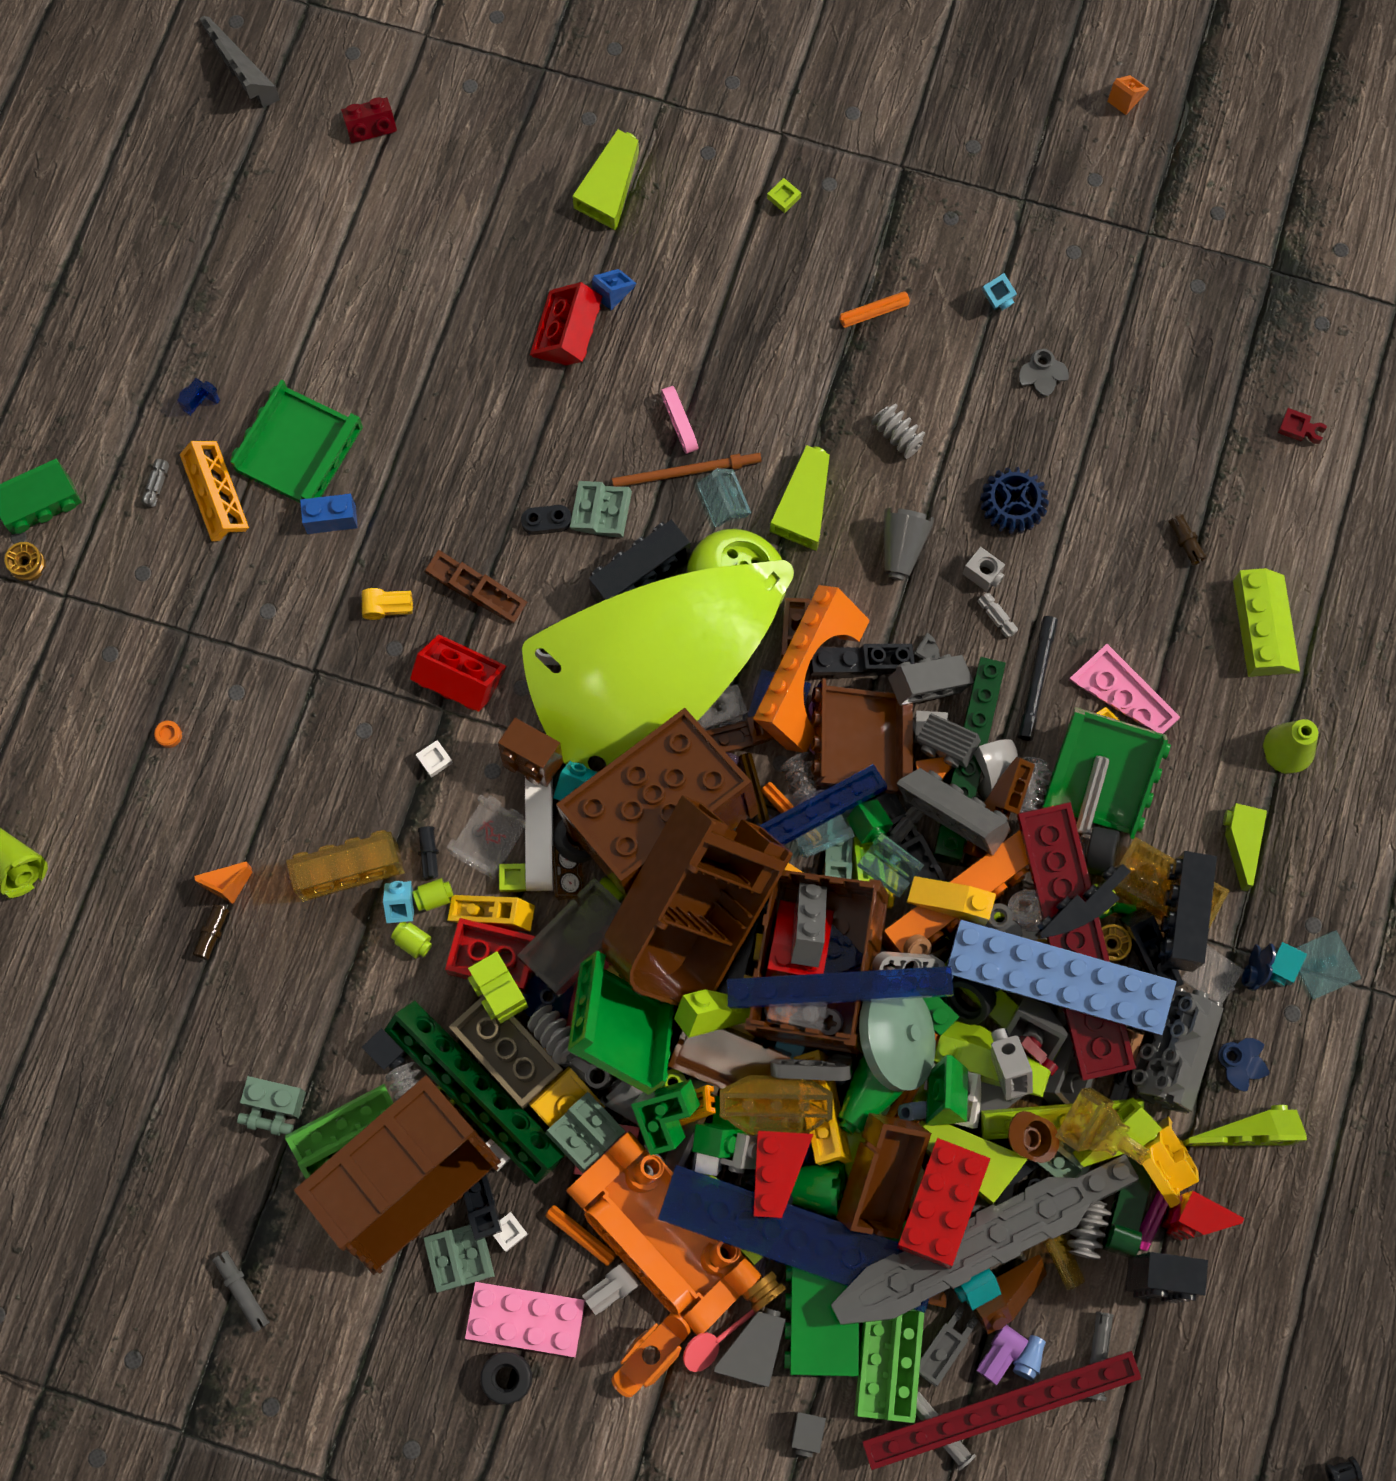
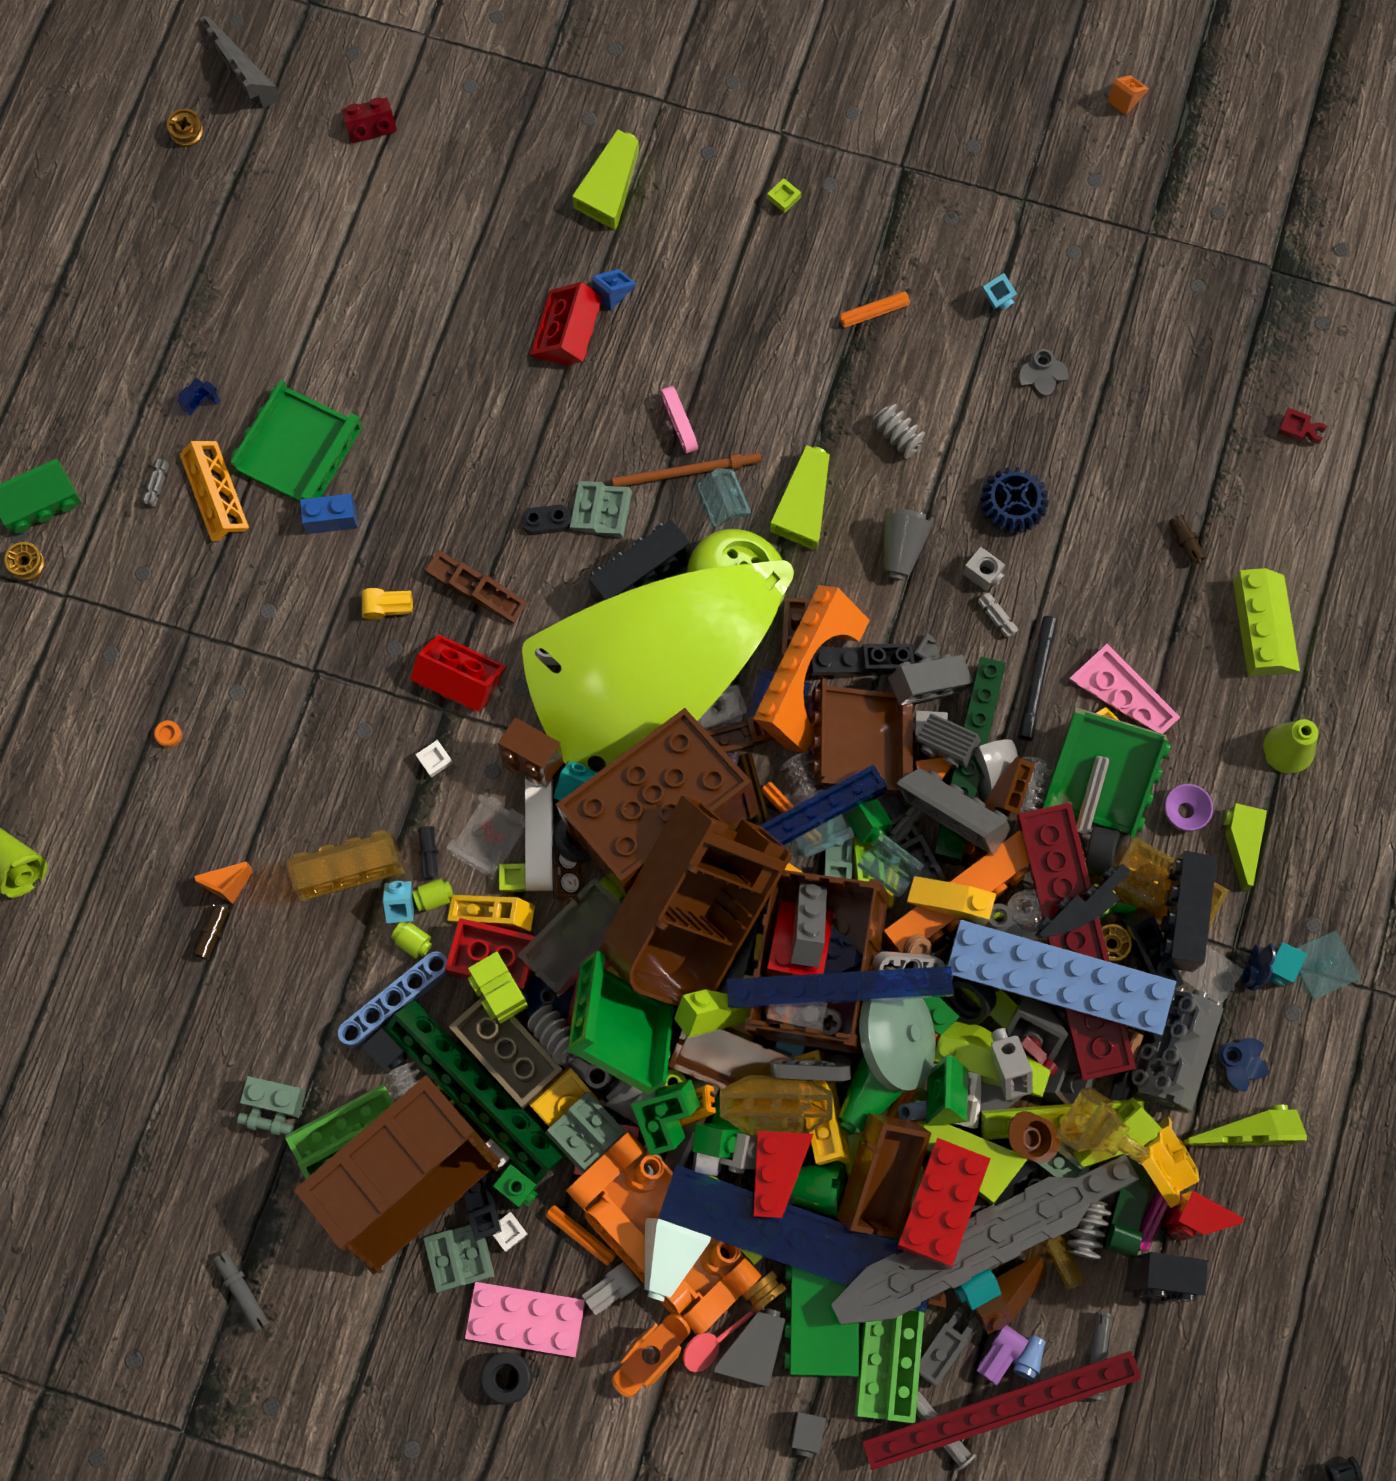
none -> pearl gold wheel [167,109,203,147]
none -> medium blue beam [338,952,448,1048]
none -> green brick [493,1164,538,1209]
none -> light aqua slope [645,1218,711,1302]
none -> medium lavender piece [1164,784,1213,832]

